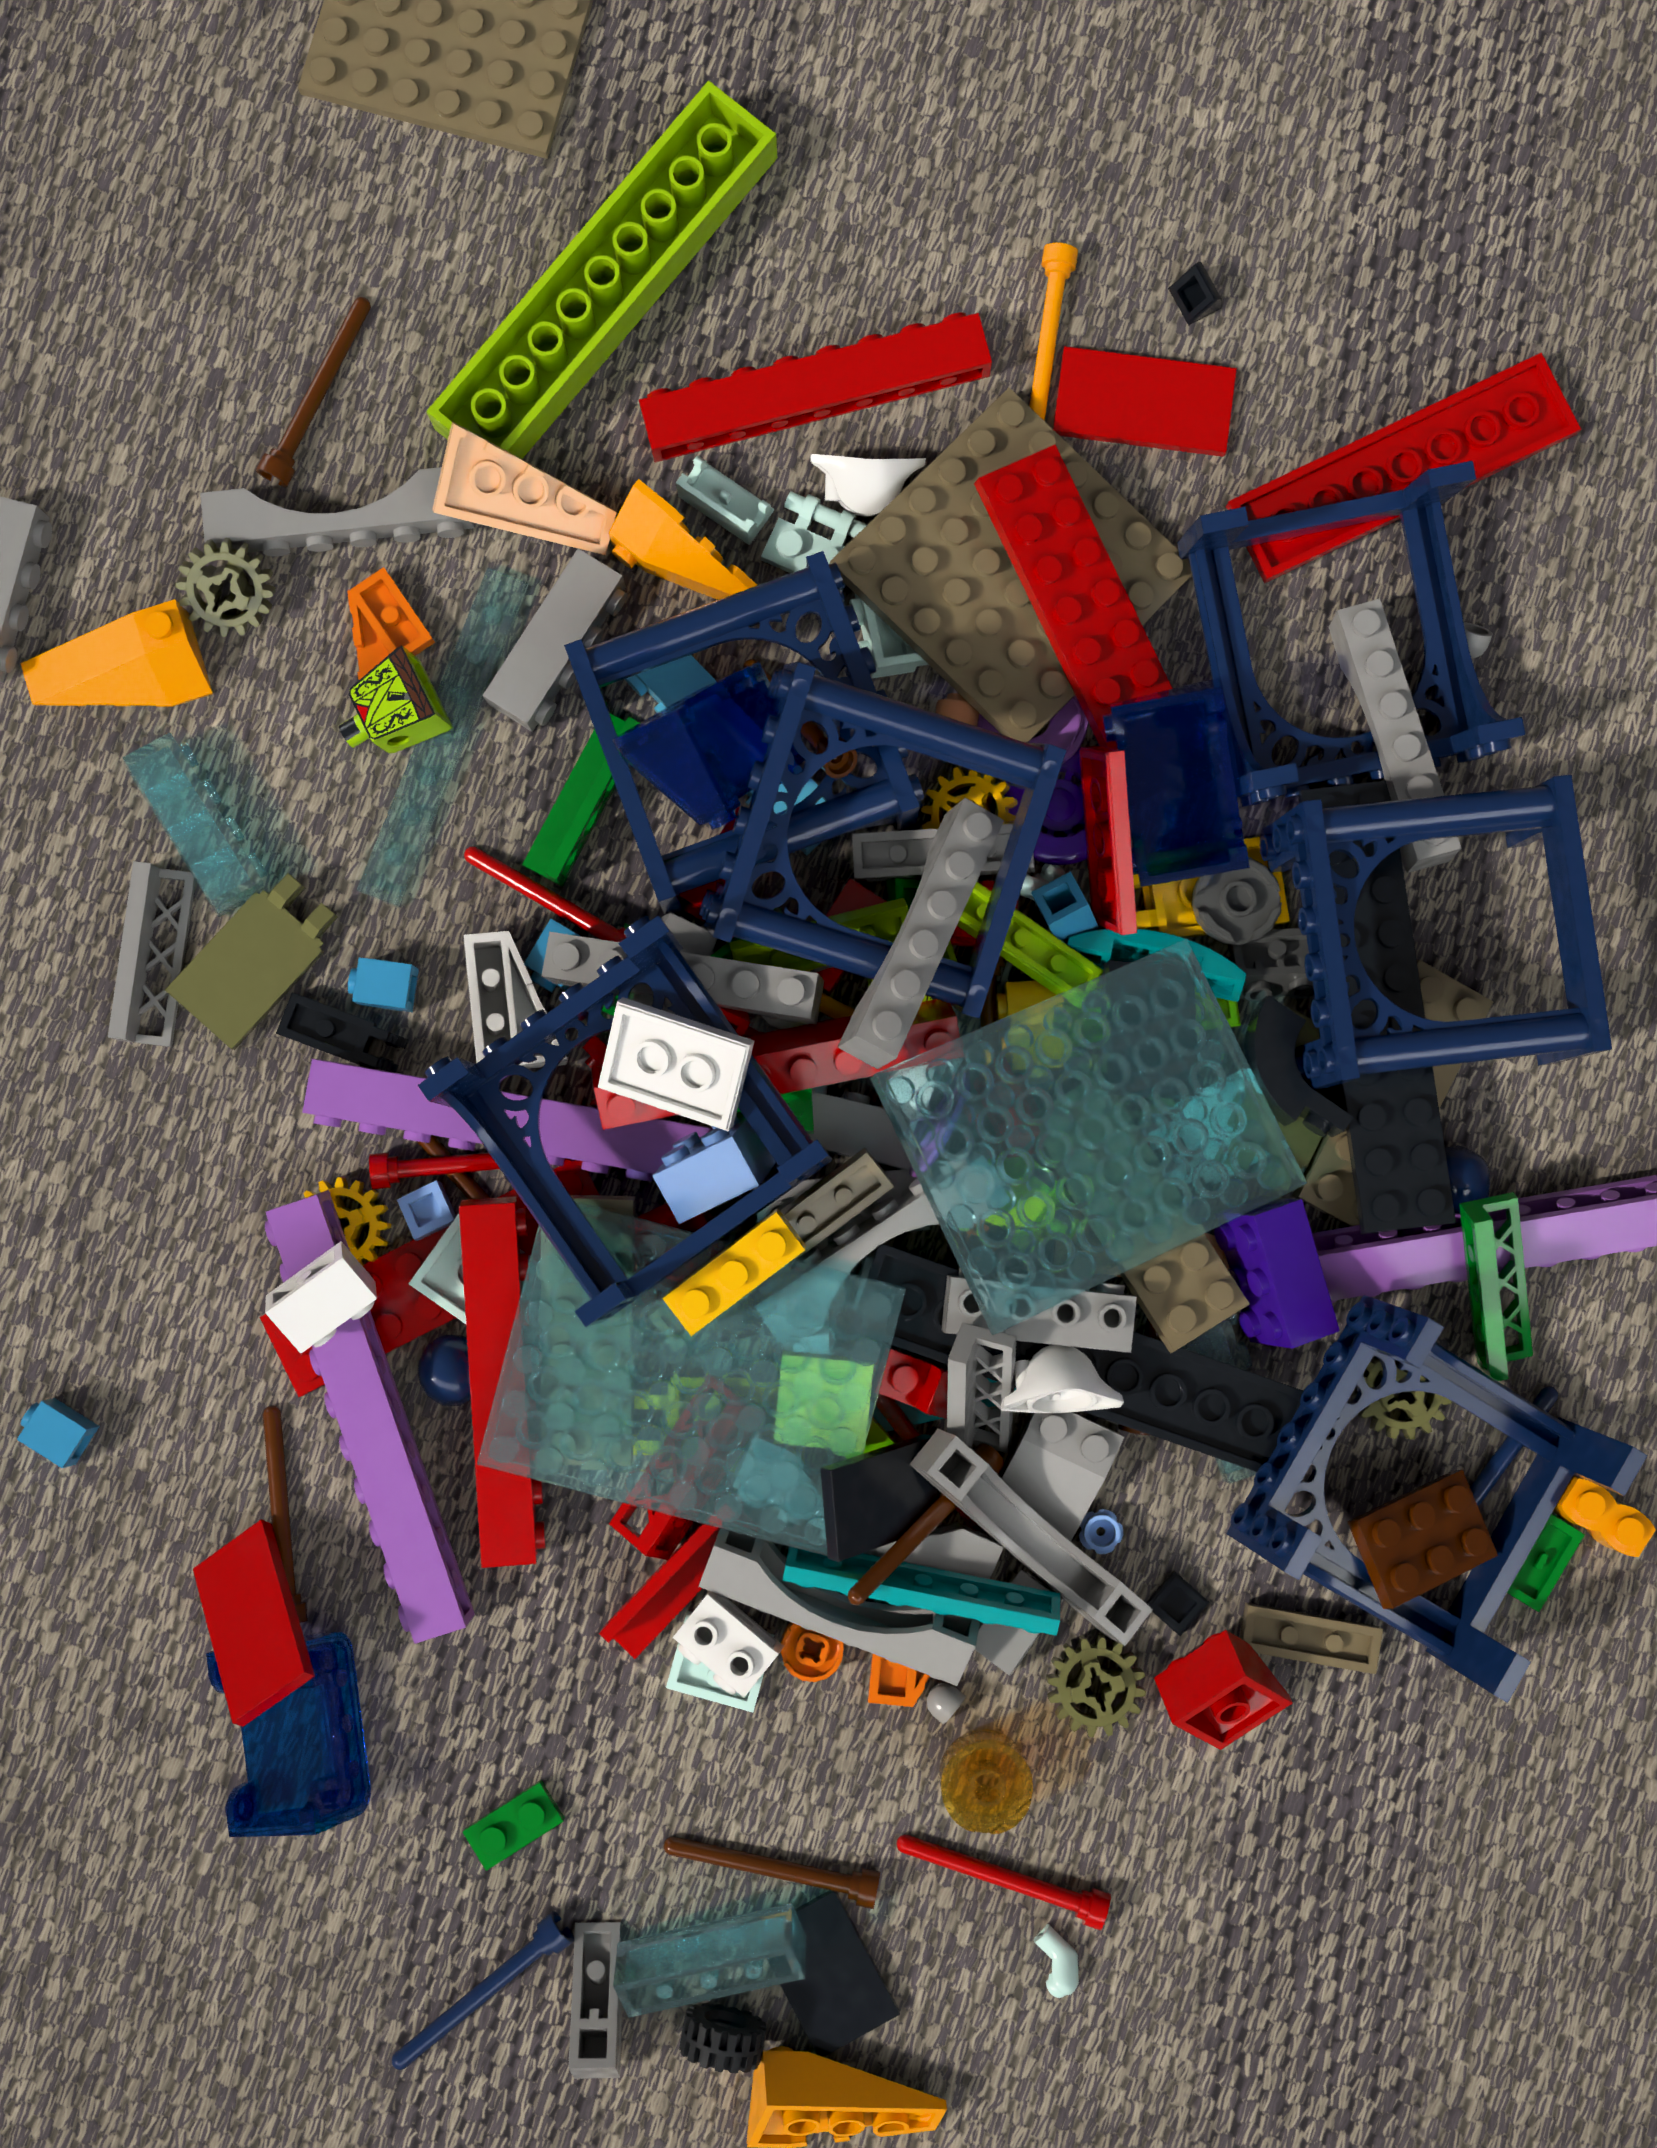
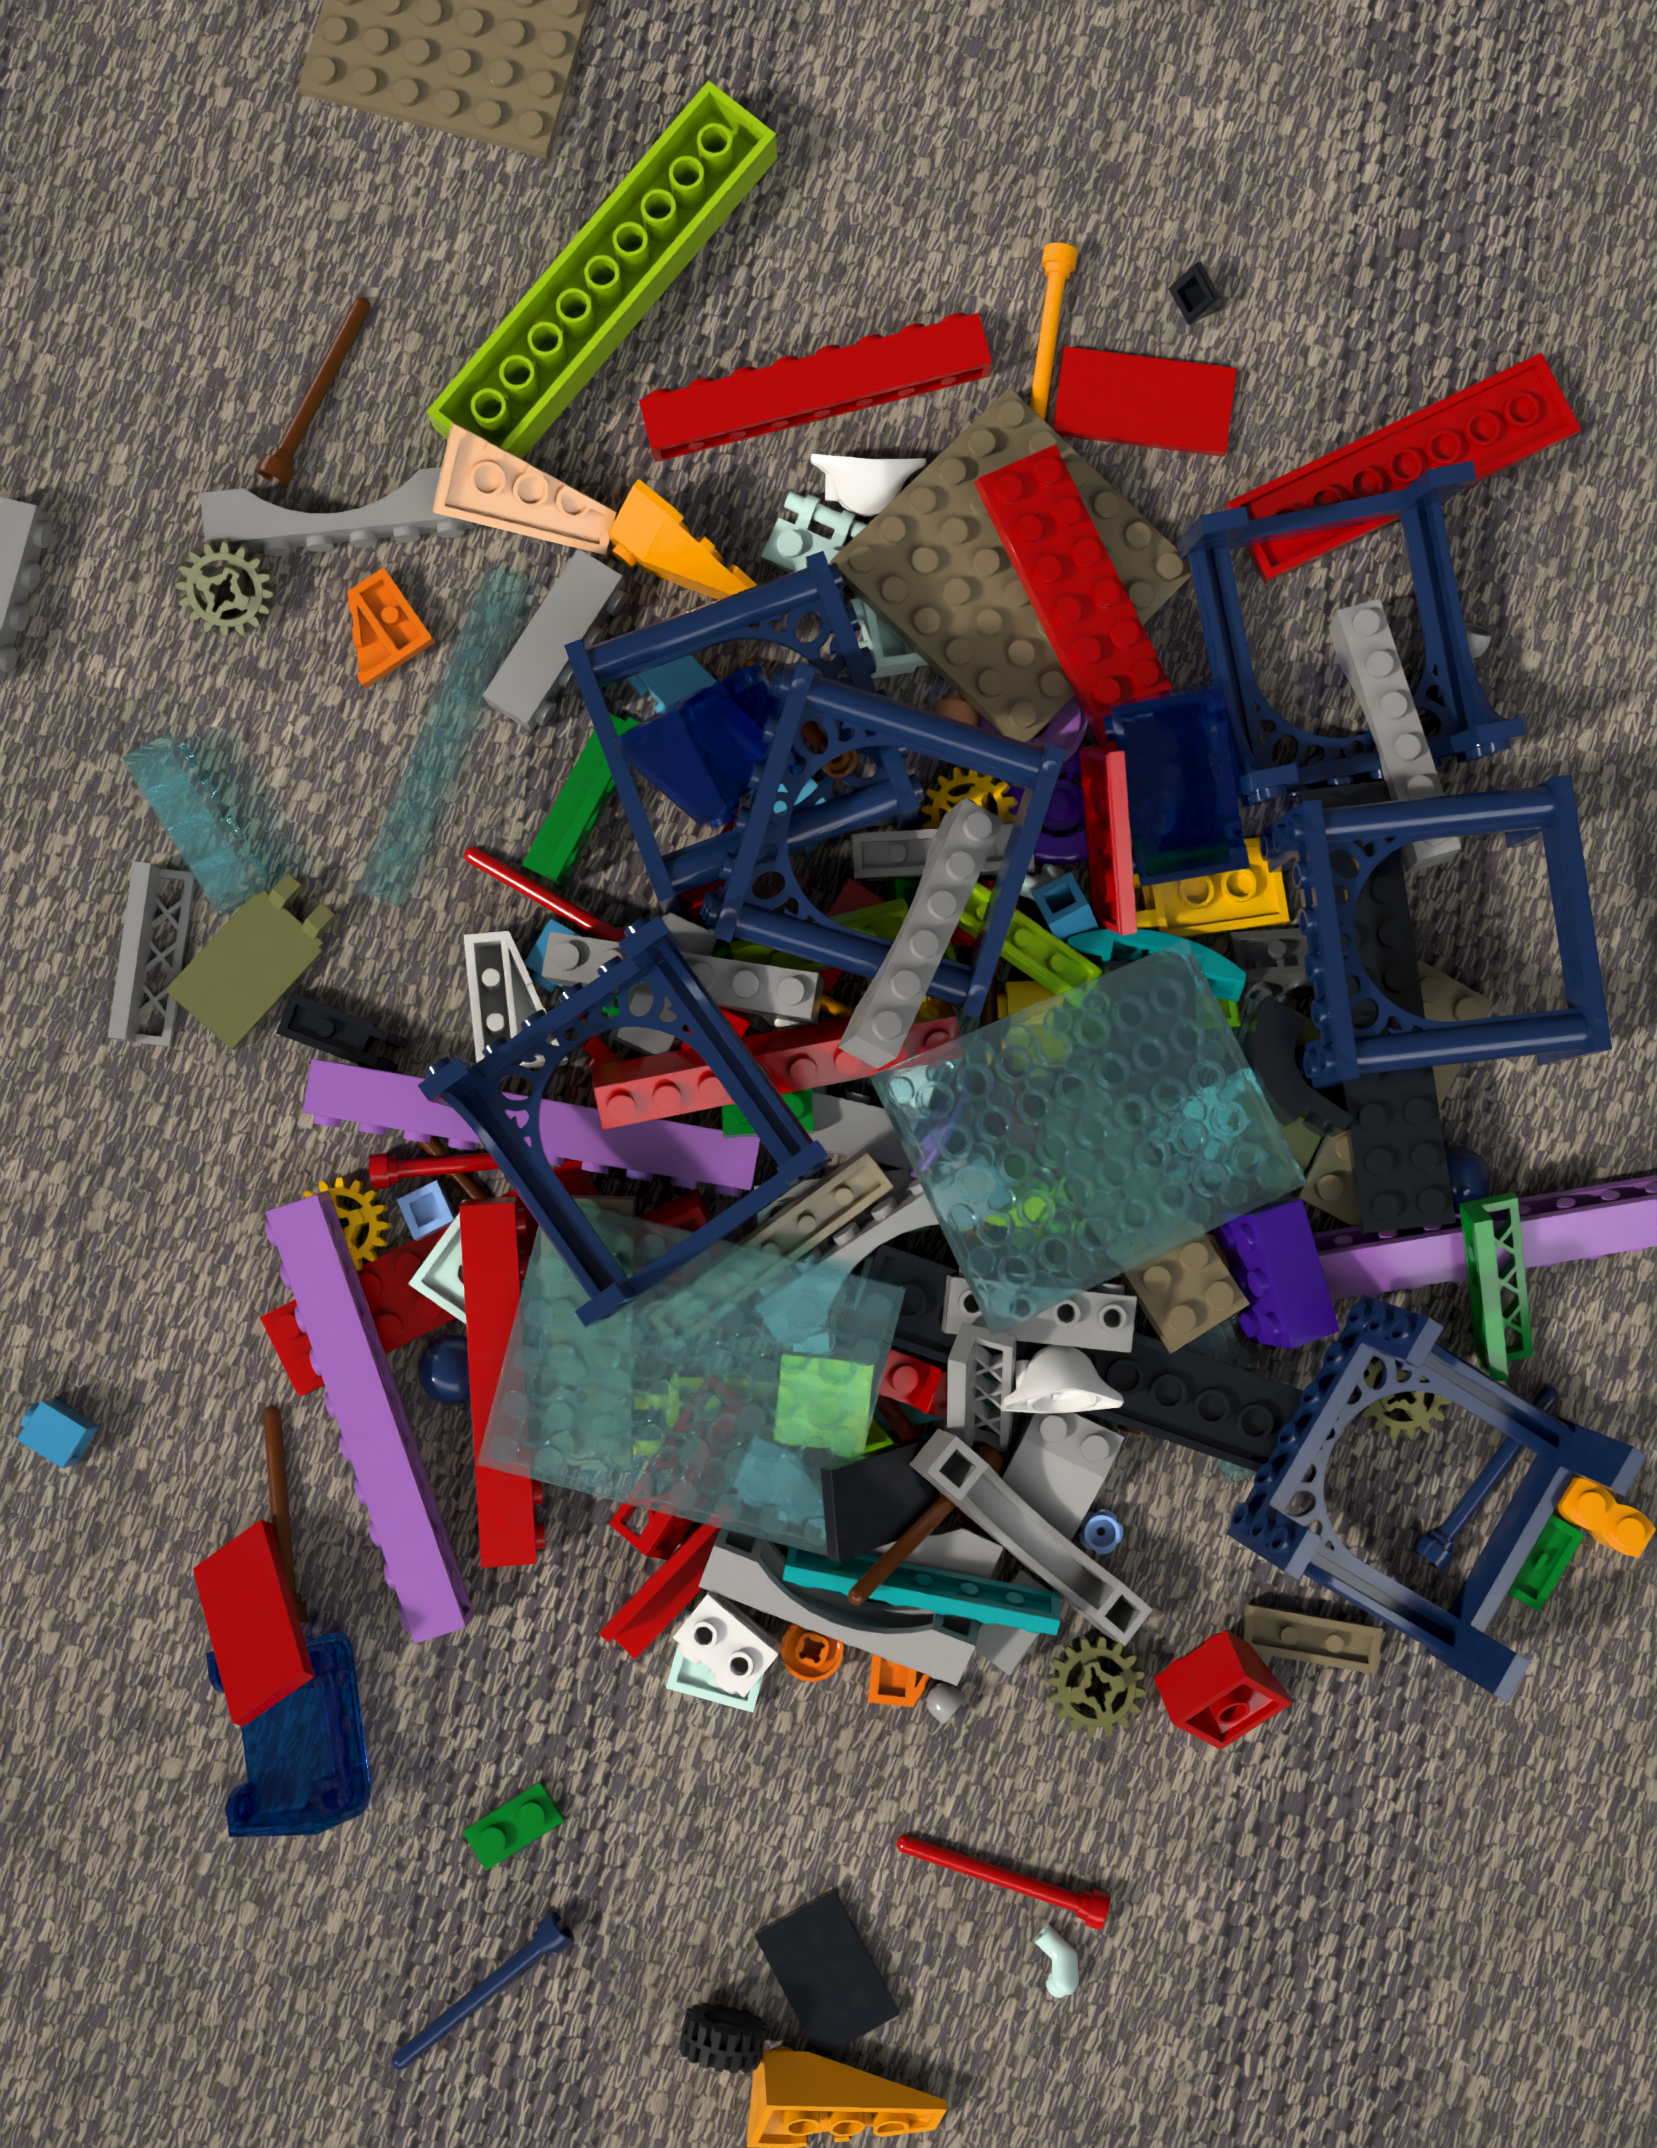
light orange wedge [20,599,213,707] -> none
white brick [265,1241,377,1353] -> none
lime torso [339,645,453,753] -> none
dark azure brick [348,957,419,1013] -> none
light grey slope [569,1922,622,2079] -> none
white tile [598,997,754,1131] -> none
clear light blue brick [613,1903,806,2018] -> none
medium blue brick [652,1115,776,1224] -> none
yellow brick [662,1208,806,1336] -> none
reddish brown piece [663,1836,880,1909] -> none
light aqua hinge [676,456,774,545] -> none
clear yellow brick [939,1729,1033,1834] -> none
black tile [1146,1571,1210,1636] -> none
dark grey tile [1191,856,1282,946] -> none
reddish brown plate [1347,1469,1498,1609] -> none

